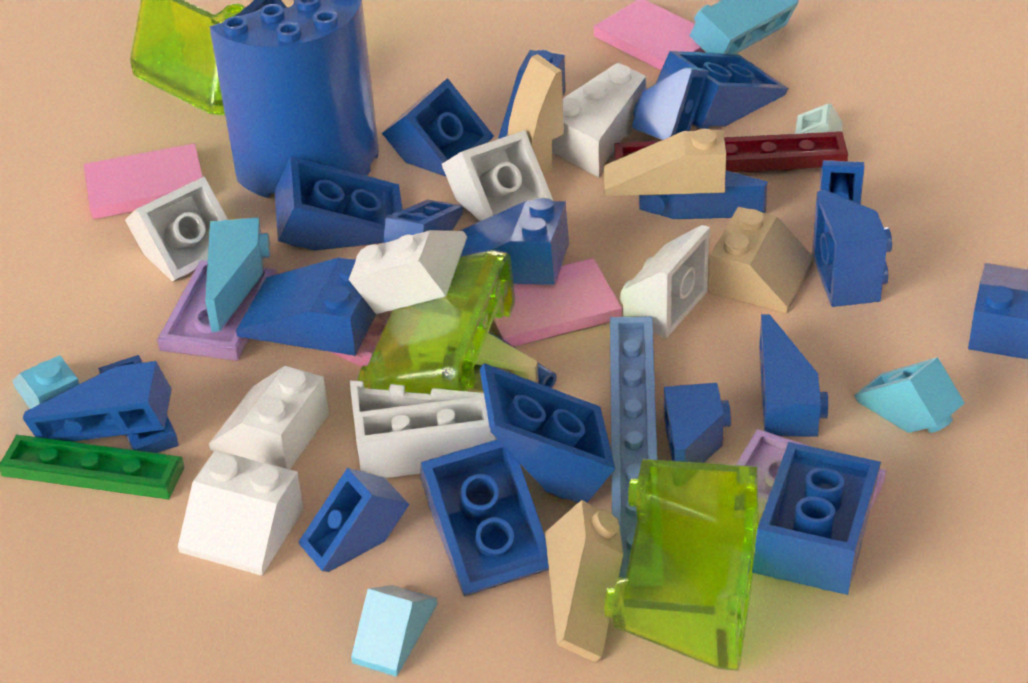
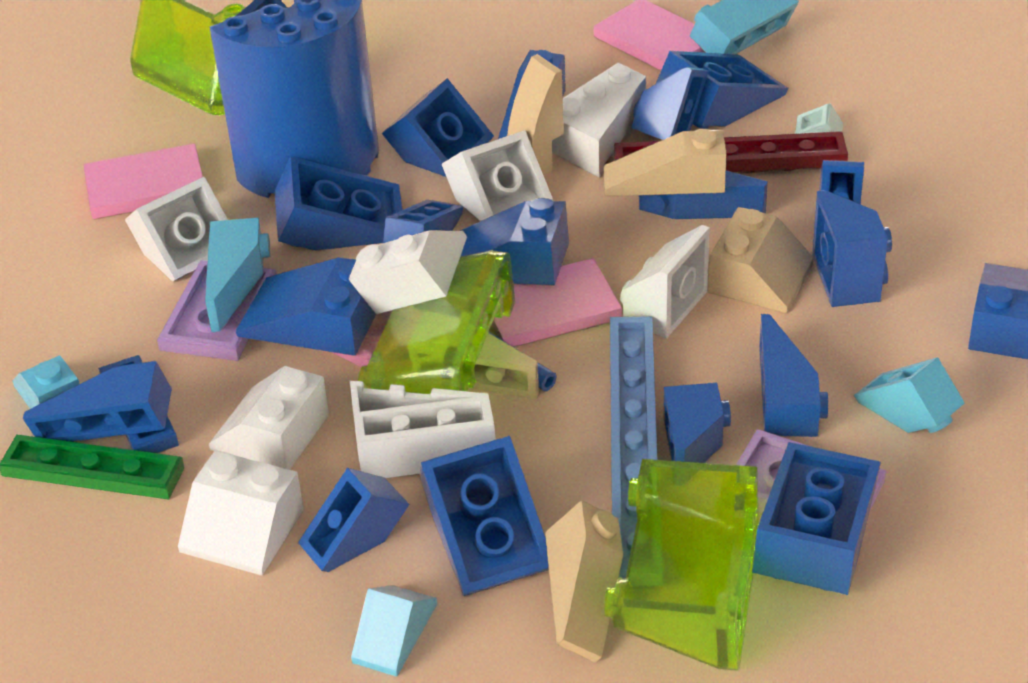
blue slope [480,363,615,503] -> none

